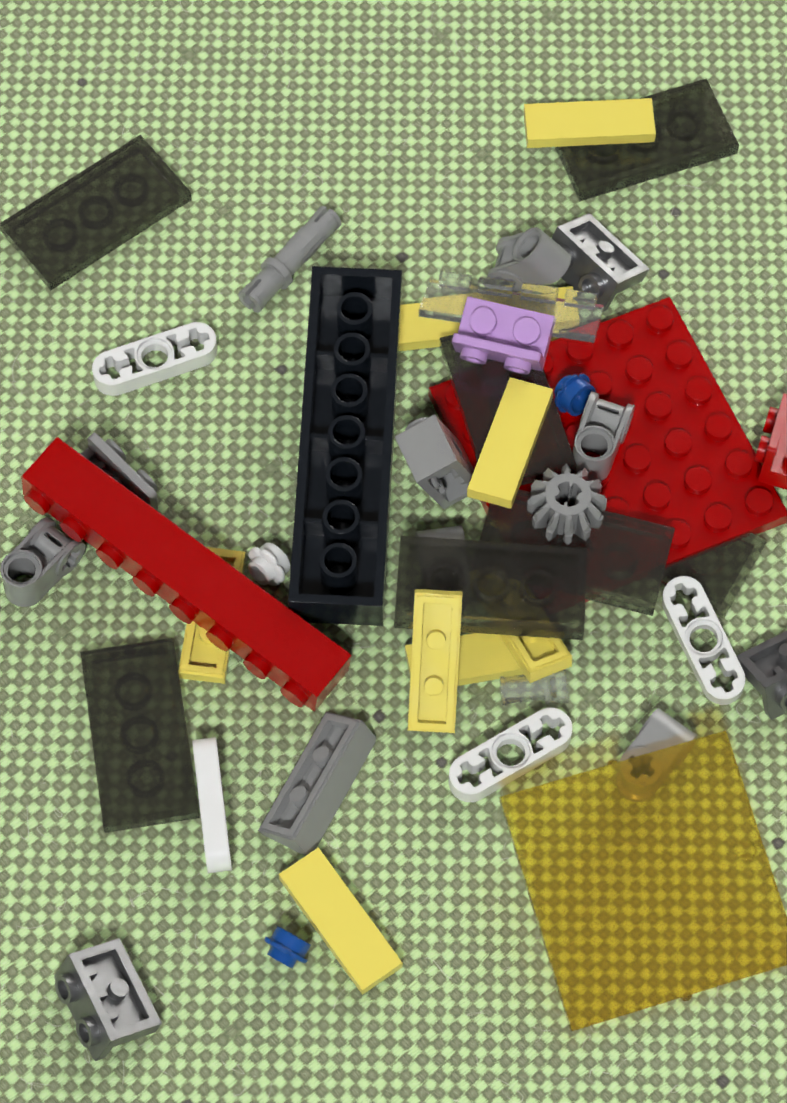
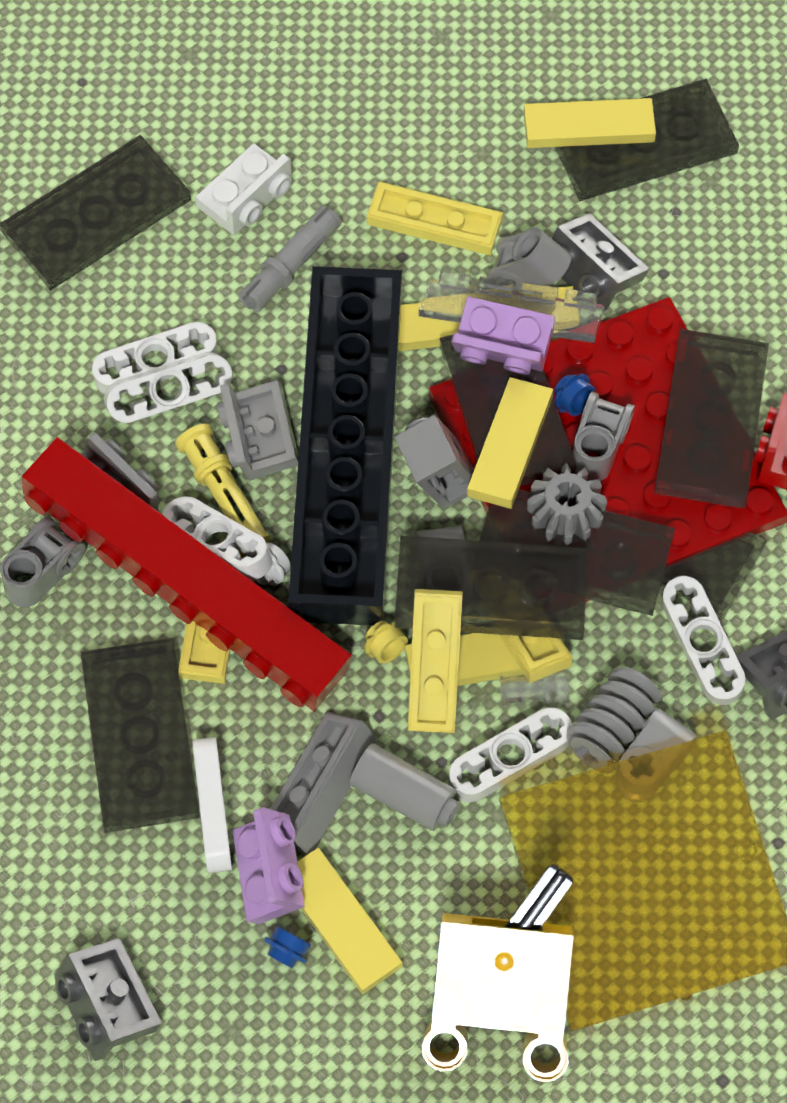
none -> white beam [104,352,232,423]
none -> white beam [162,496,273,581]
none -> light yellow pin [175,424,271,543]
none -> white bracket [195,143,292,235]
none -> light grey bracket [217,380,299,481]
none -> lavender bracket [232,807,305,925]
none -> light grey brick [349,743,460,831]
none -> light yellow plate [364,621,408,664]
none -> light yellow tile [367,181,503,256]
none -> piece [422,864,574,1082]
none -> light grey piece [566,667,663,774]
none -> clear smoke tile [654,329,769,508]

